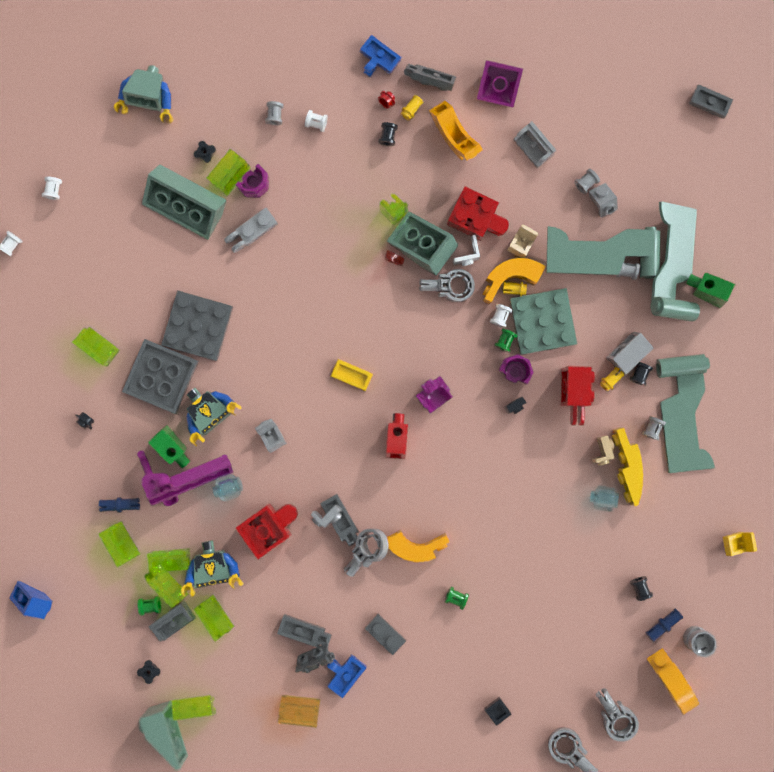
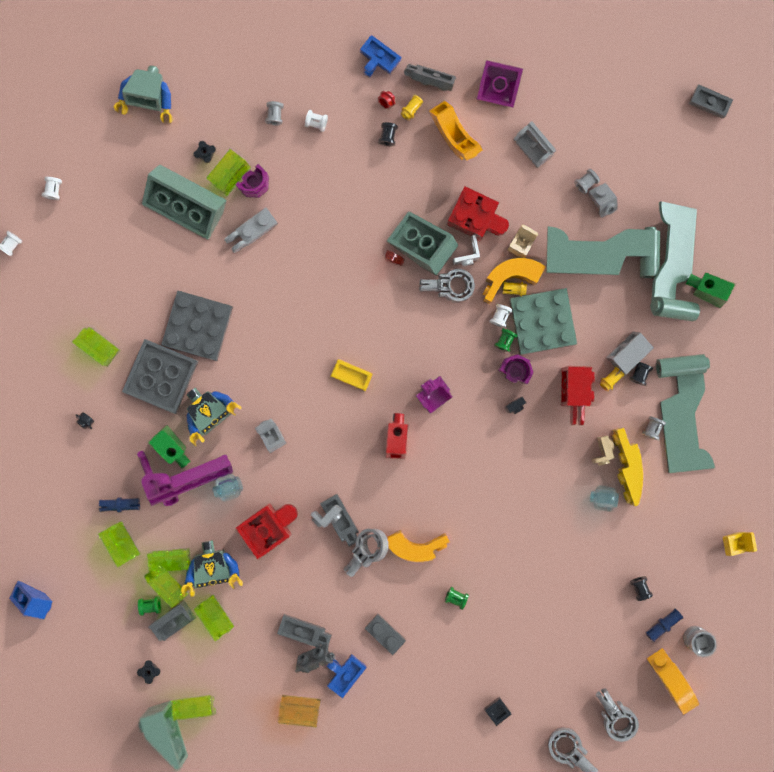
clear neon green hinge [379,194,408,225] -> none
light grey bush [616,262,640,280] -> none

